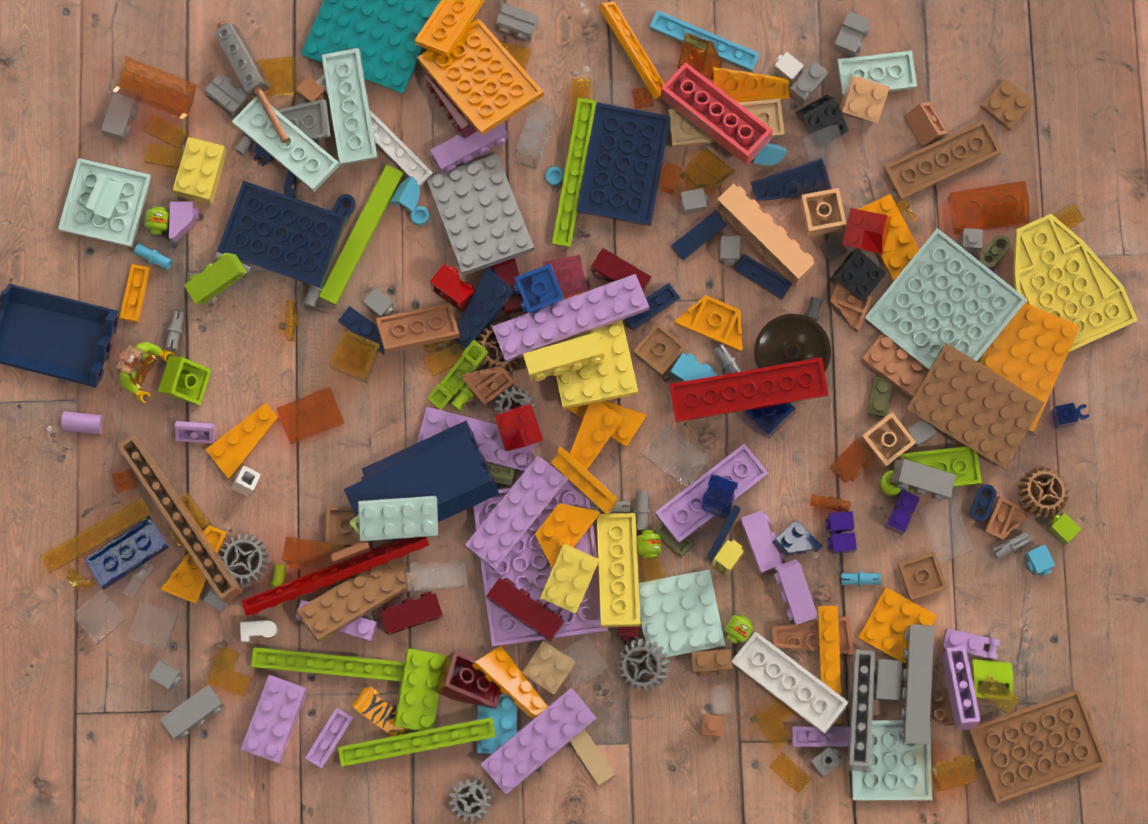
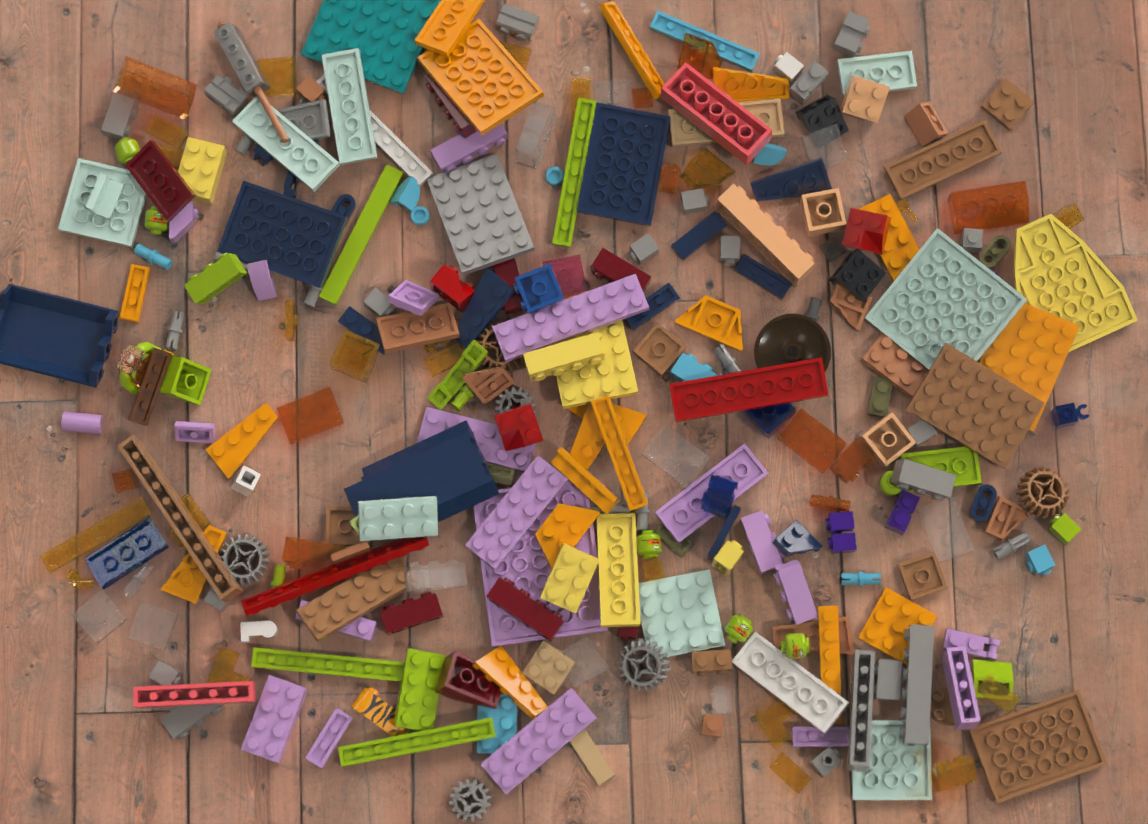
none -> lime head [115,137,140,165]
none -> dark red plate [125,140,196,222]
none -> reddish brown plate [127,347,172,426]
none -> coral brick [133,681,256,709]
none -> lavender slope [247,260,277,301]
none -> lavender plate [387,280,439,316]
none -> light orange plate [591,395,648,511]
none -> light grey brick [629,234,659,265]
none -> clear orange plate [778,408,847,474]
none -> lime head [781,633,809,659]

